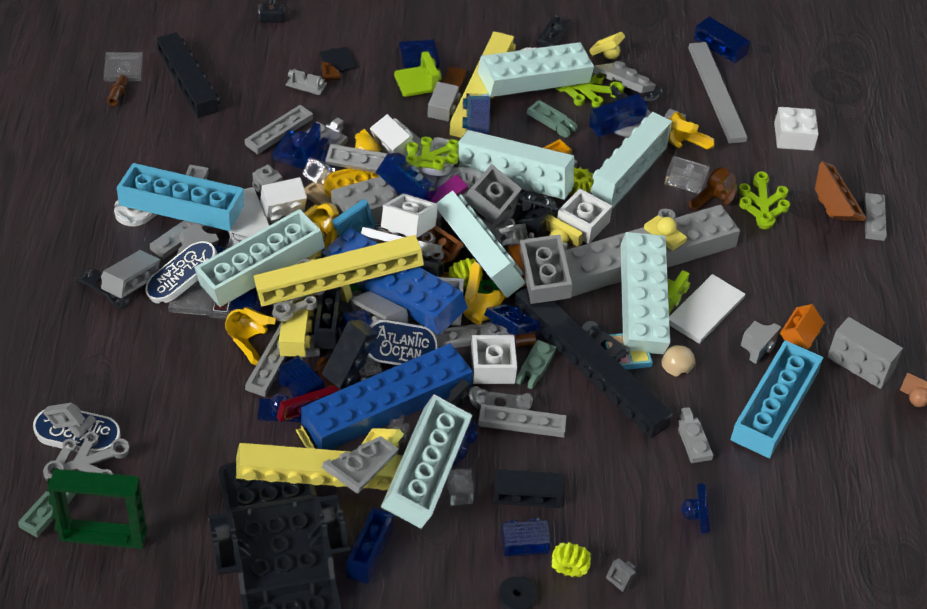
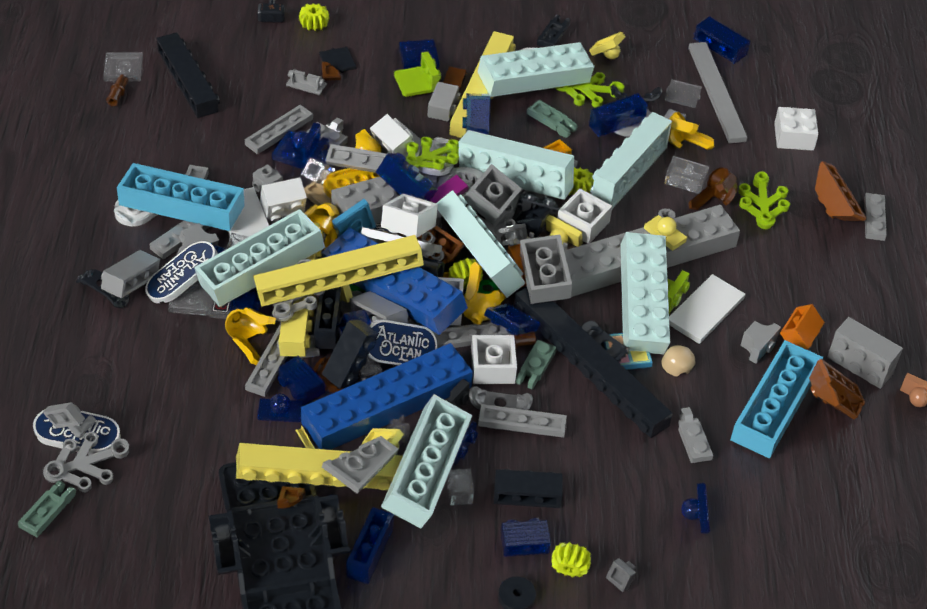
dark green window [46,469,147,549] -> none
dark red tile [276,385,339,422] -> none
light grey wing [593,61,656,93] -> none
none -> reddish brown tile [277,486,305,508]
none -> neon yellow gear [299,3,329,31]
none -> clear piece [665,80,702,108]
none -> dark orange wedge [809,359,865,419]

